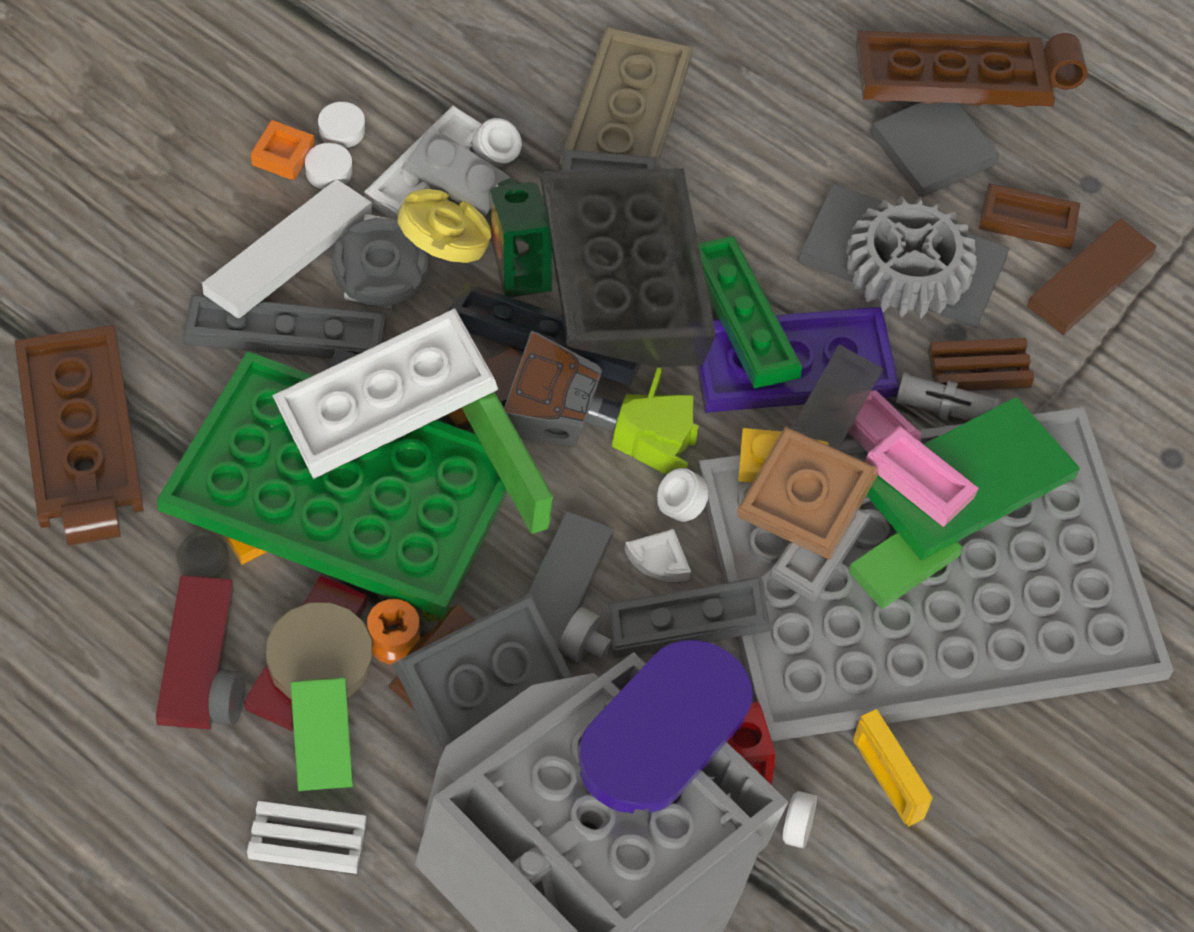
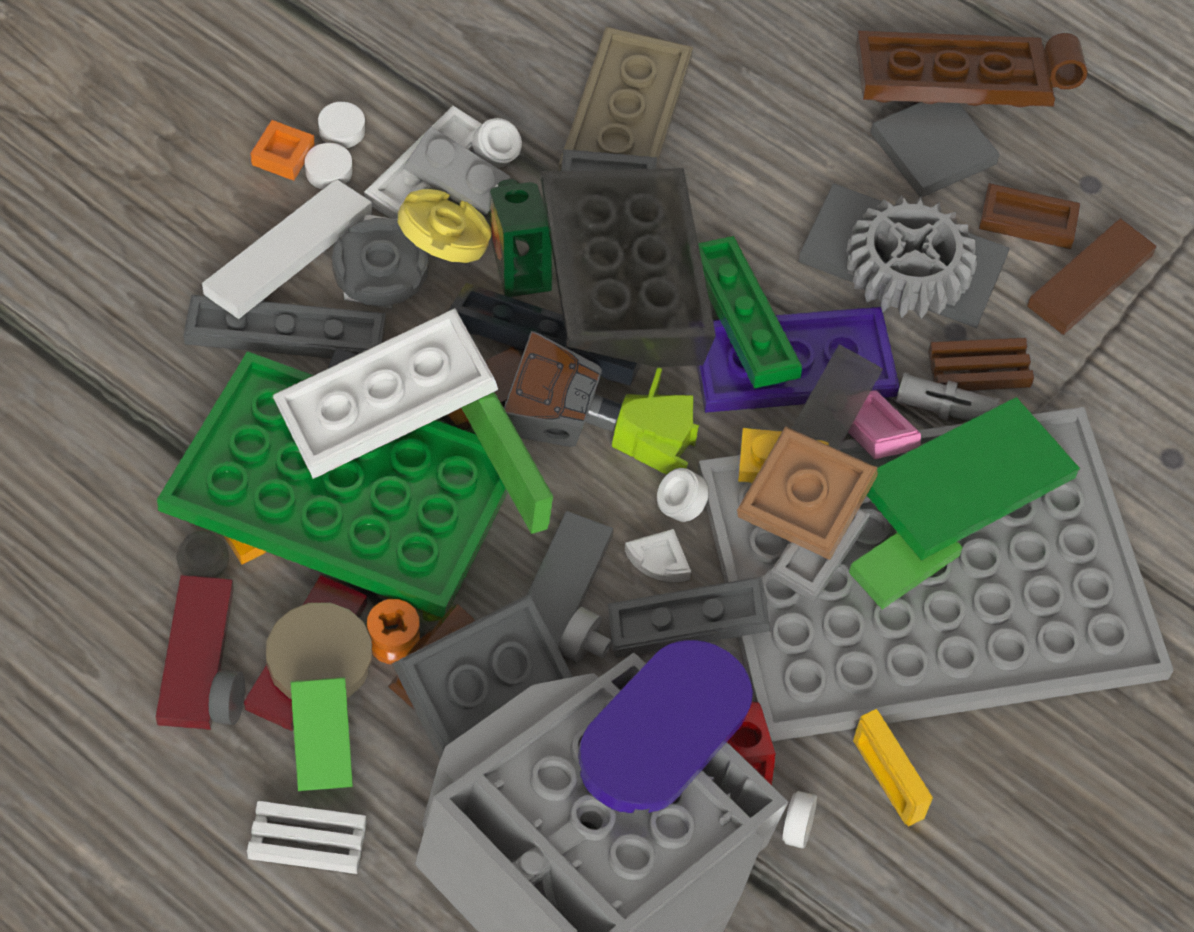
reddish brown hinge [14,325,144,546] -> none
bright pink tile [865,425,979,527] -> none

